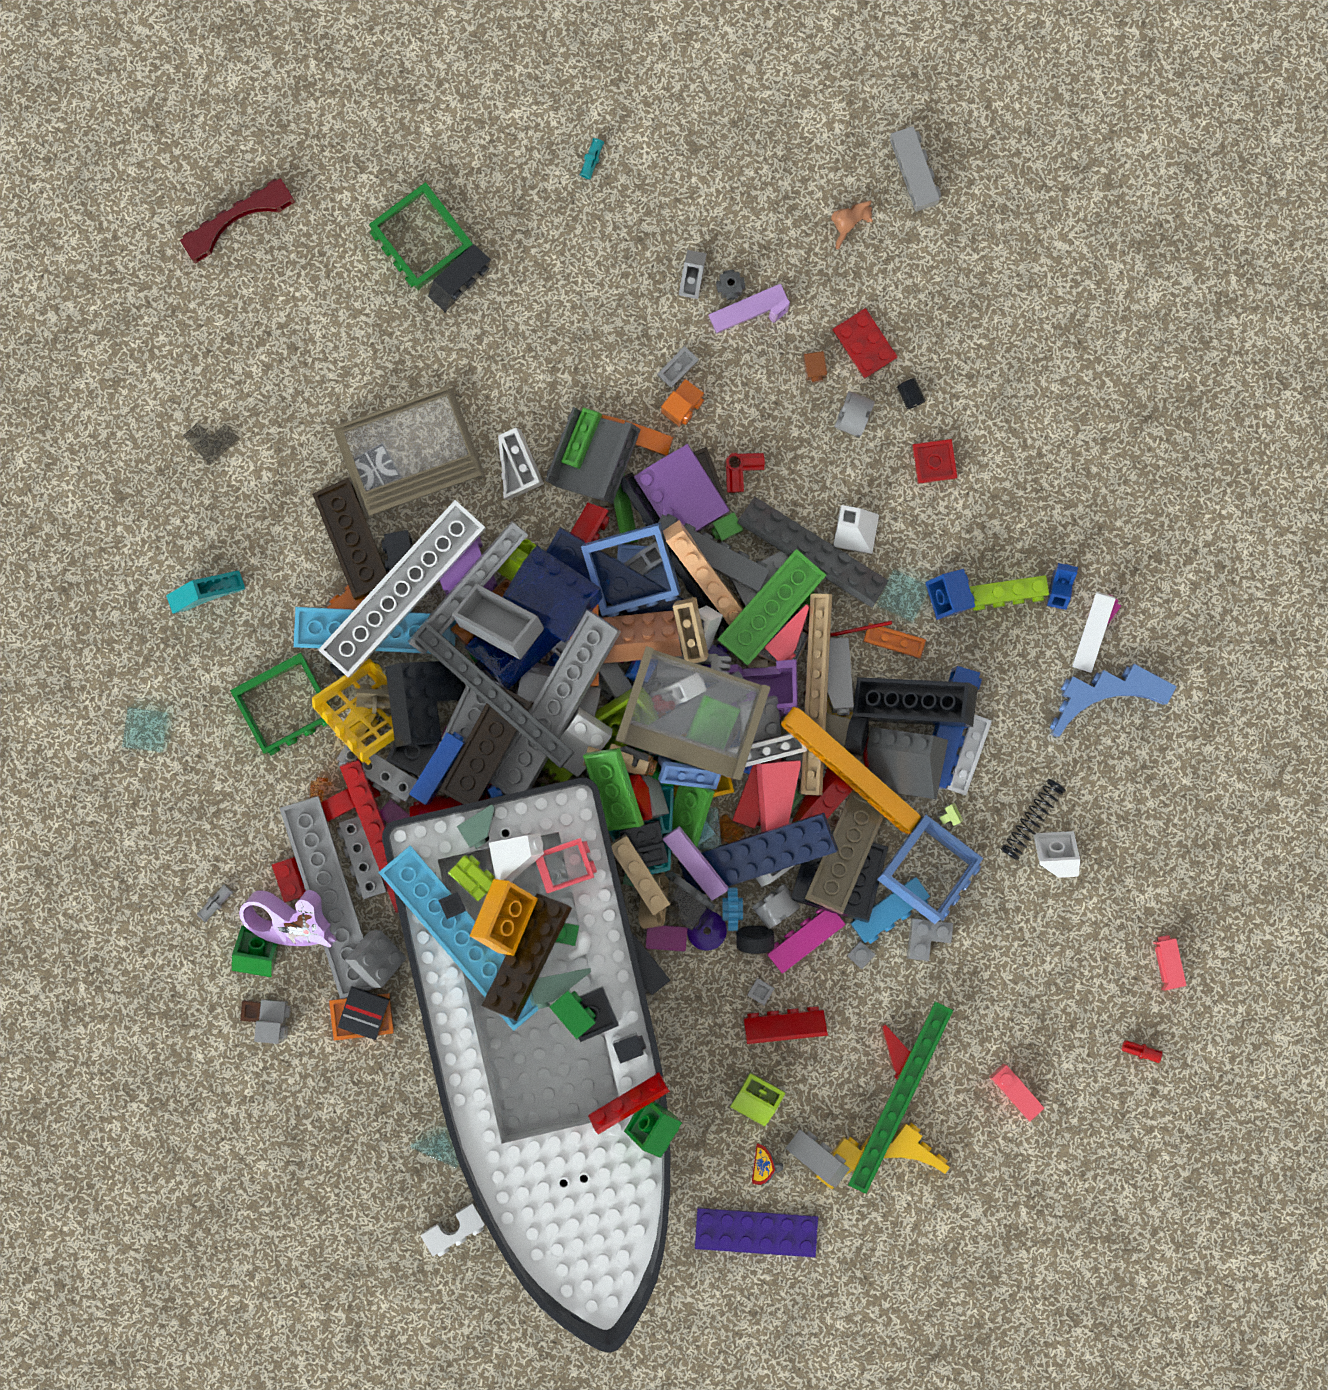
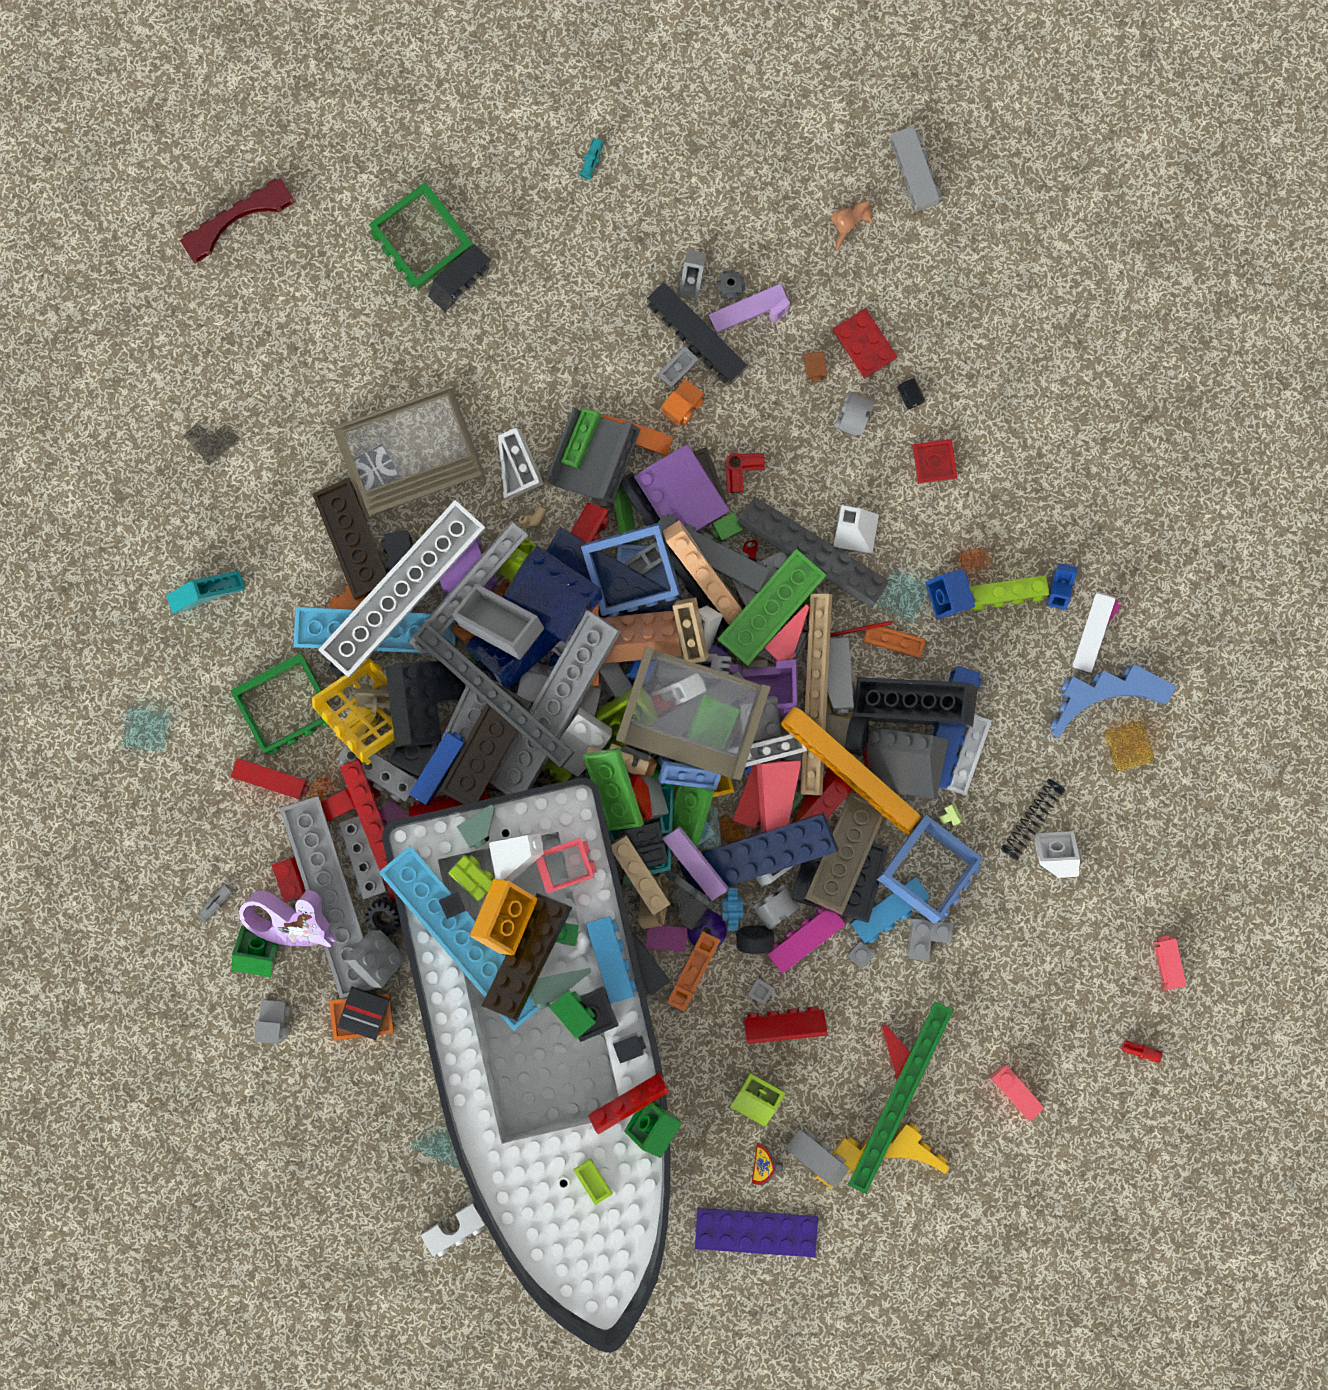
reddish brown tile [240,1000,261,1022] -> none
blue plate [486,785,503,799] -> none
none -> red brick [231,758,309,800]
none -> black tyre [365,897,401,936]
none -> tan arm [519,506,547,528]
none -> lime tile [573,1158,613,1205]
none -> dark azure brick [586,916,637,1004]
none -> black brick [647,282,748,385]
none -> orange slope [667,931,720,1012]
none -> red piece [743,540,758,562]
none -> clear orange brick [958,547,990,572]
none -> clear yellow slope [1104,720,1155,772]

